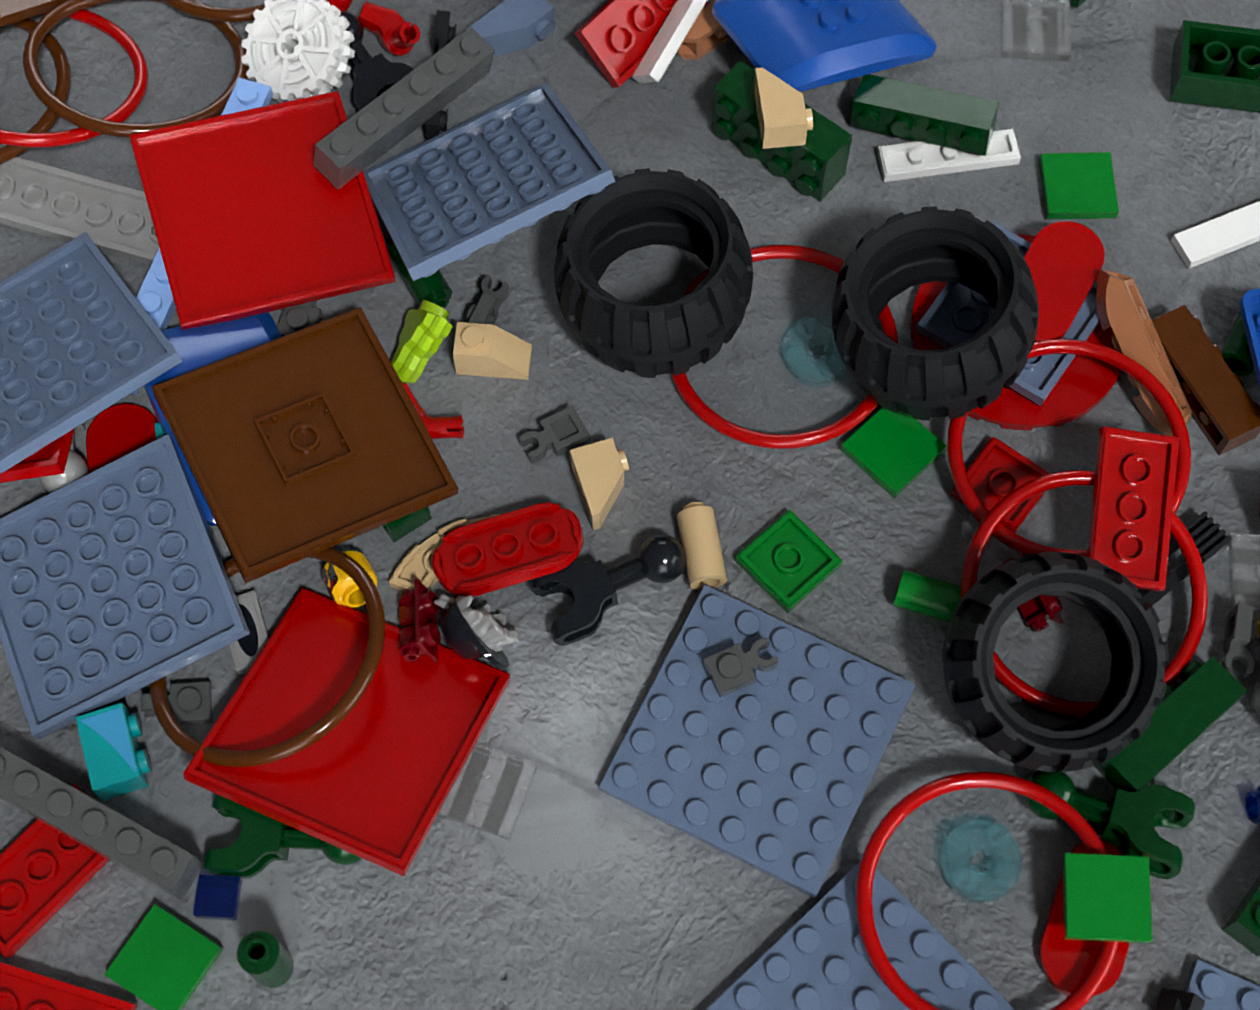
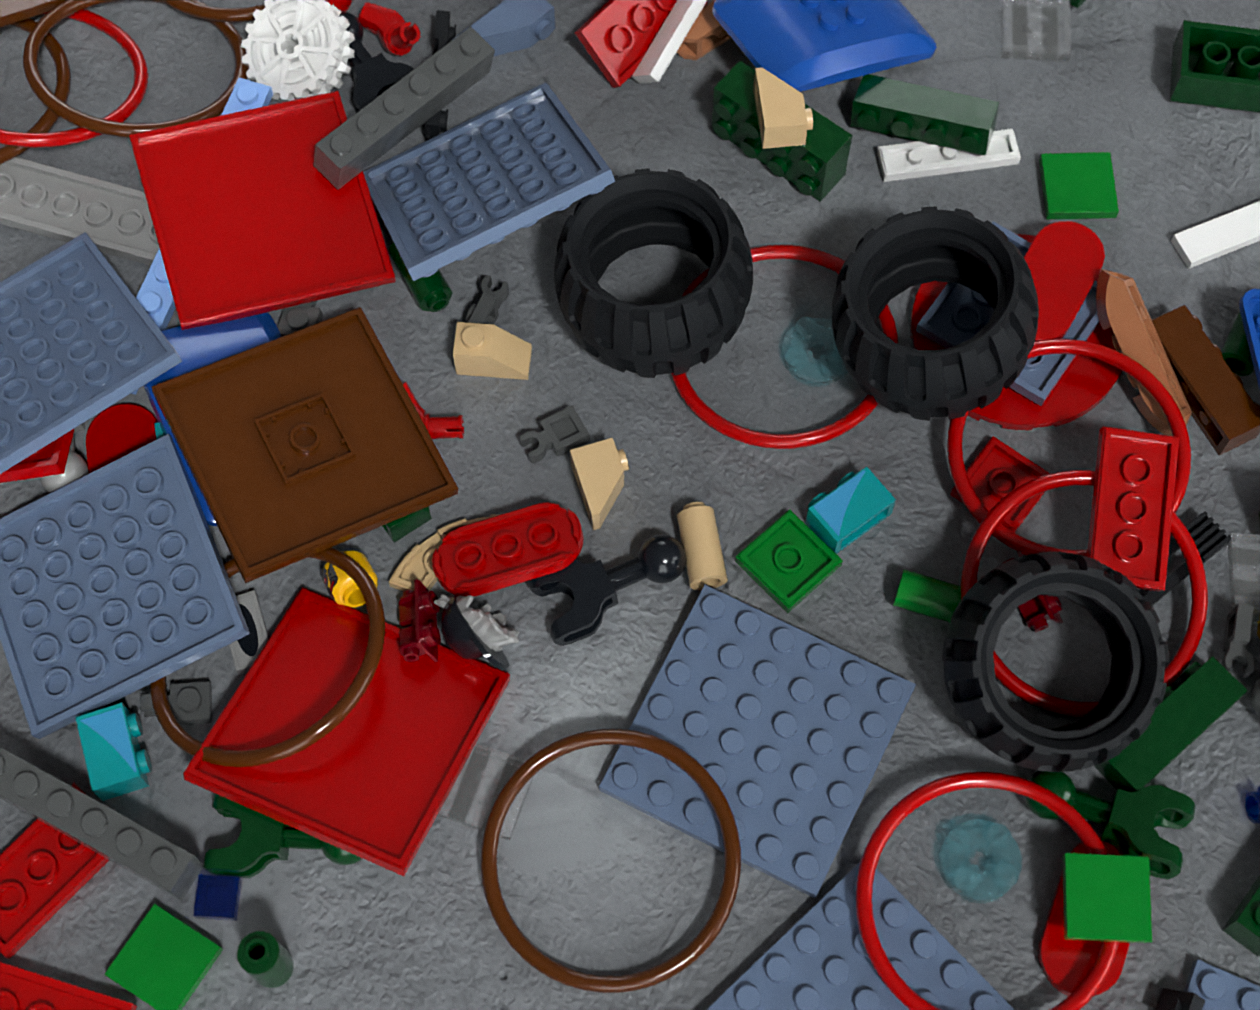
lime rock [391,300,453,384] -> none
dark grey plate [704,638,778,698] -> none
green tile [841,407,947,499] -> none
none -> reddish brown piece [481,729,741,993]
none -> teal brick [805,467,896,554]

